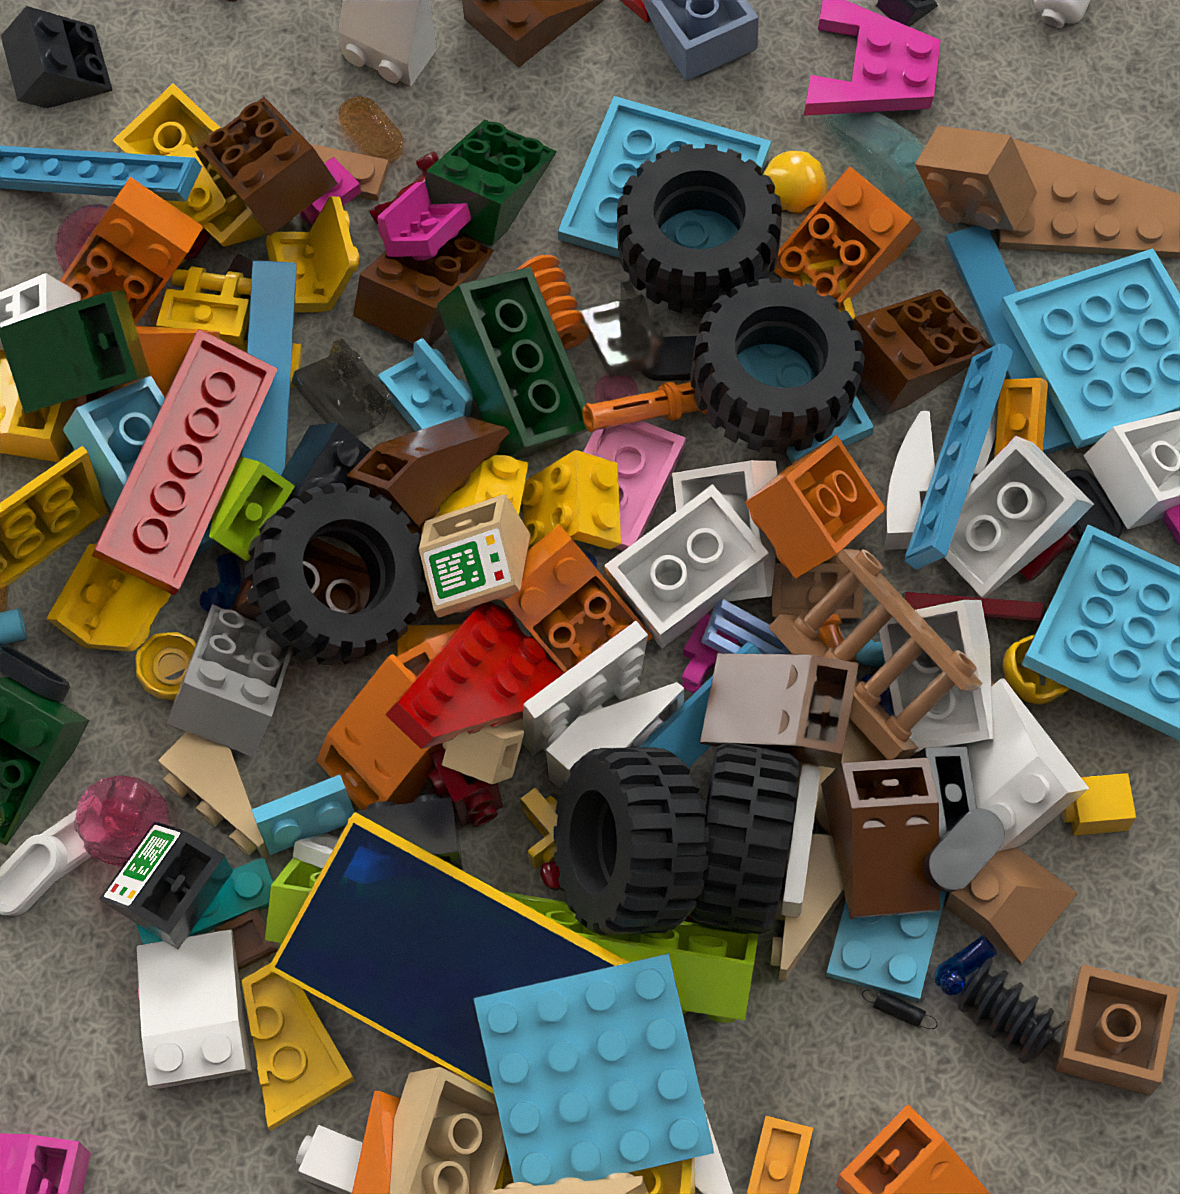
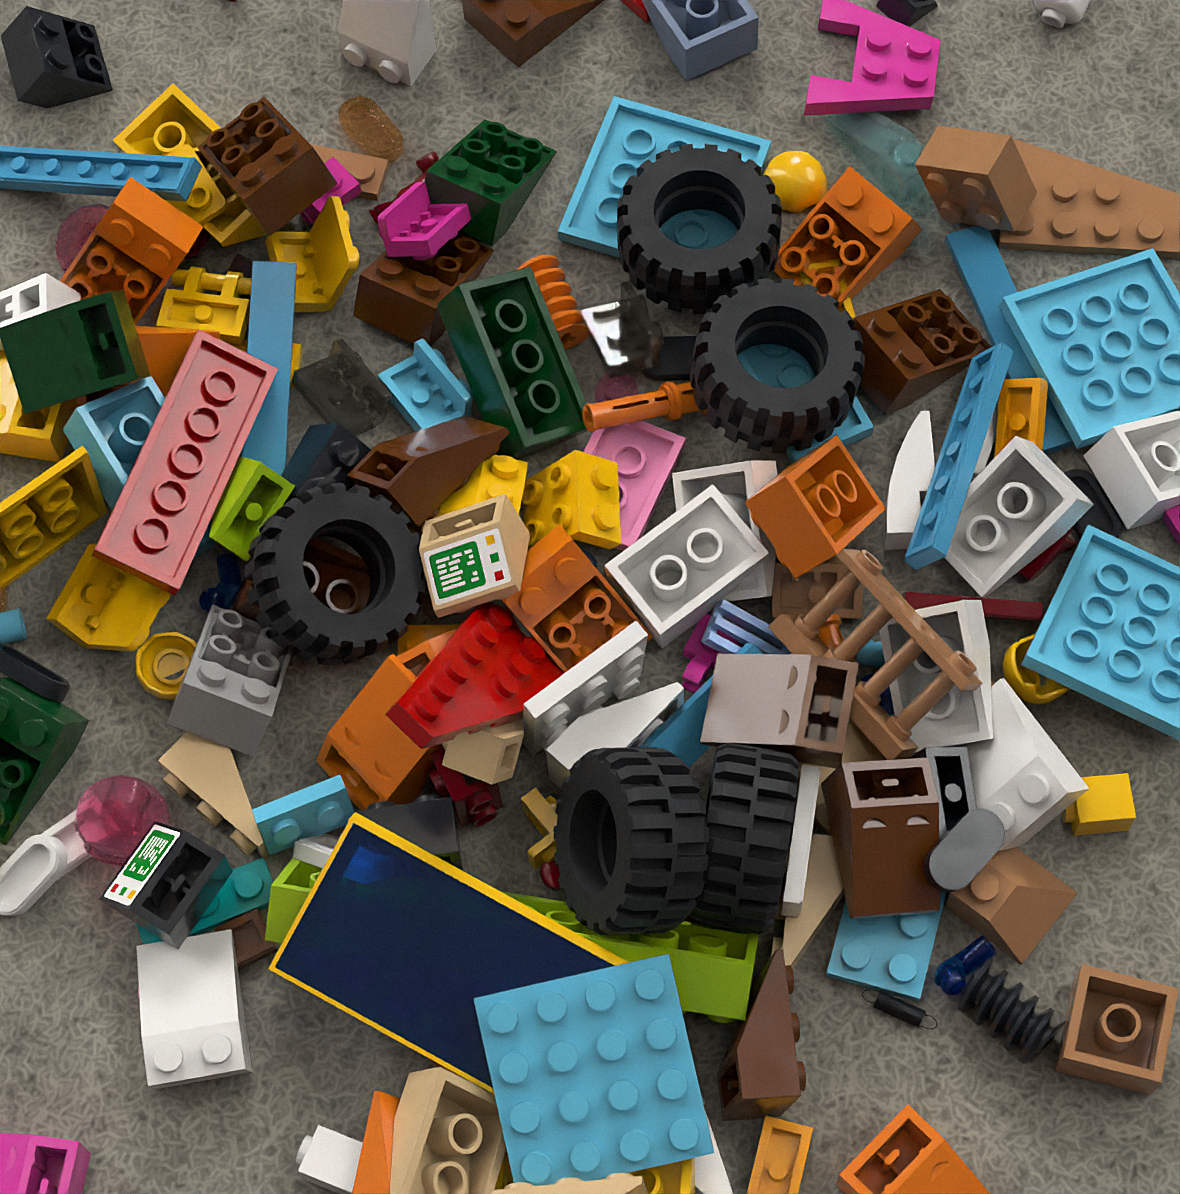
yellow wing [241,963,355,1131] -> none
none -> reddish brown slope [717,950,806,1121]

